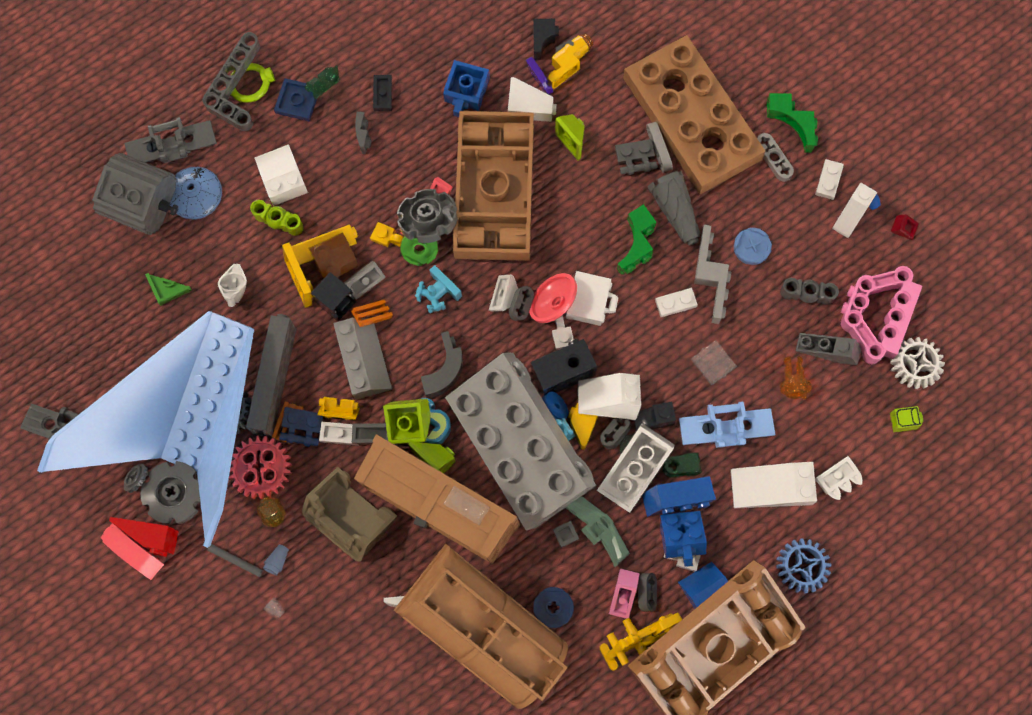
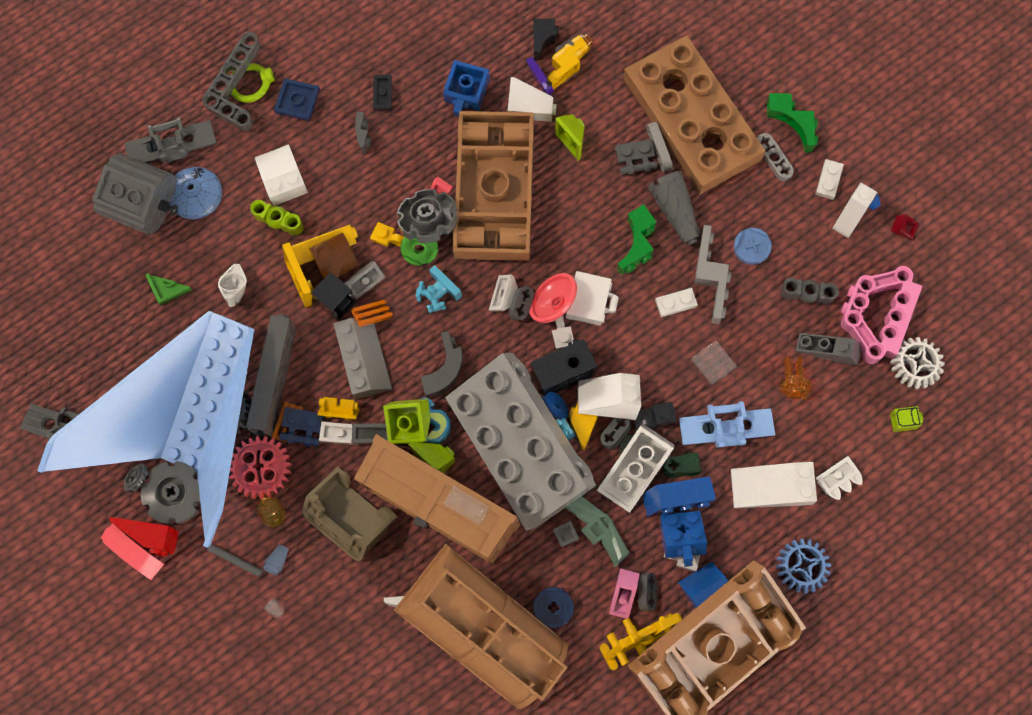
clear green hinge [305,65,340,99] -> none

